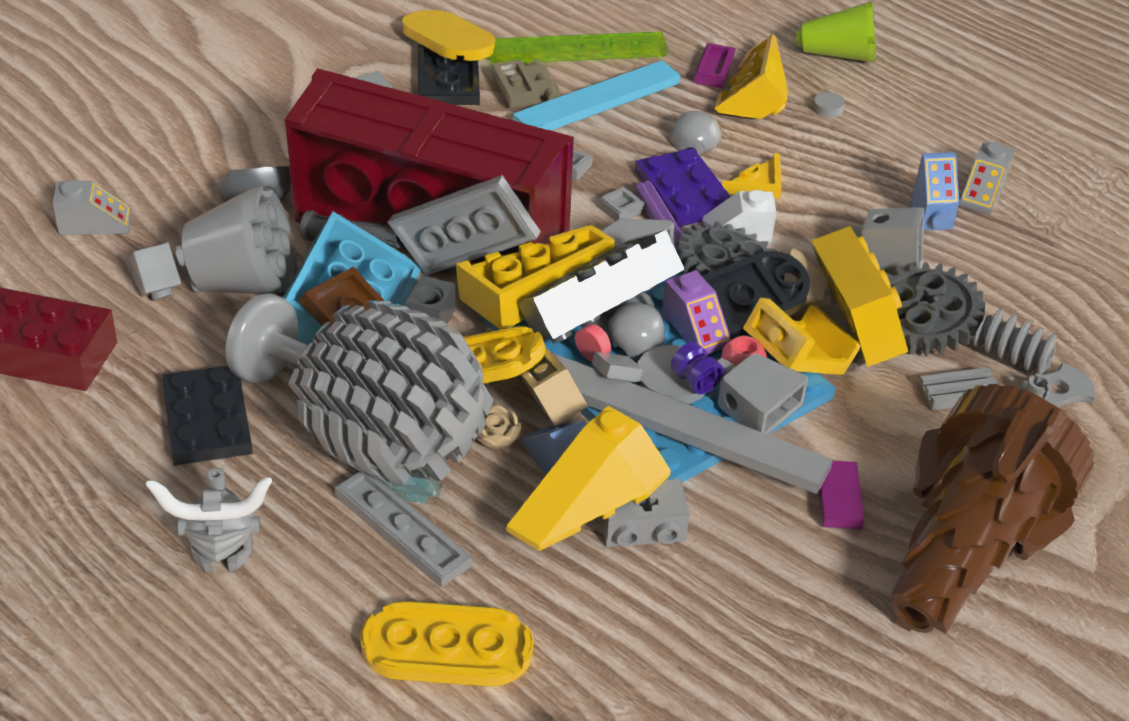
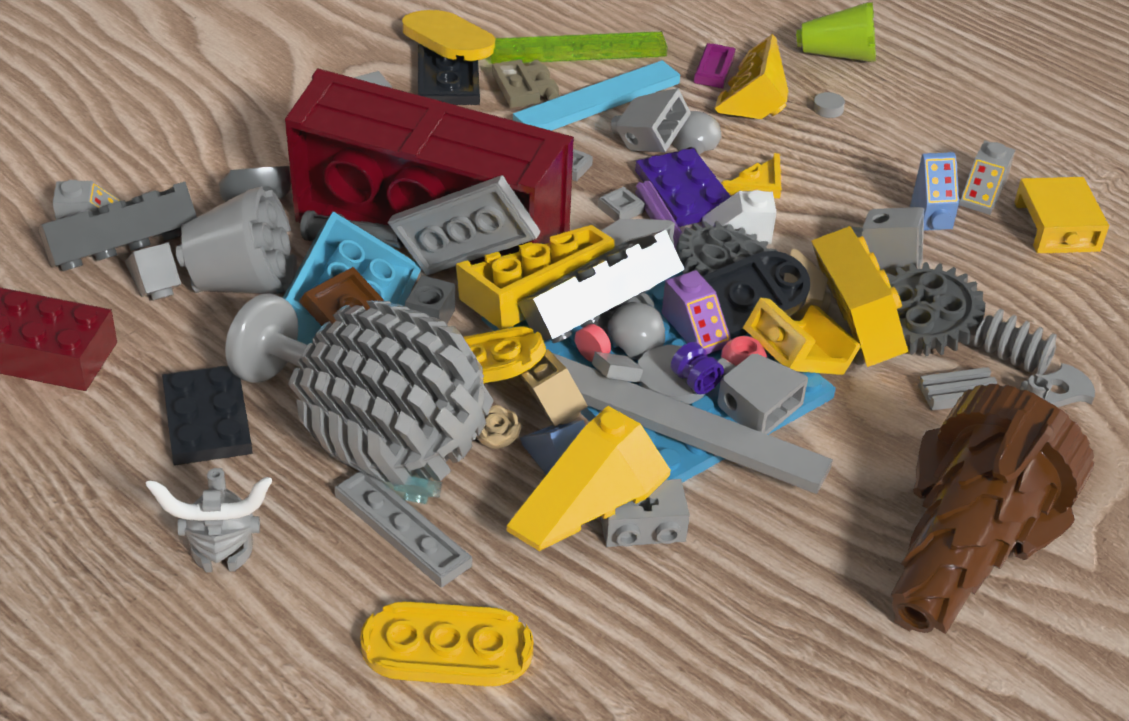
magenta tile [819,461,865,529] -> none
none -> dark grey wedge [38,181,197,271]
none -> light grey torso [611,88,691,152]
none -> yellow panel [1014,177,1109,254]

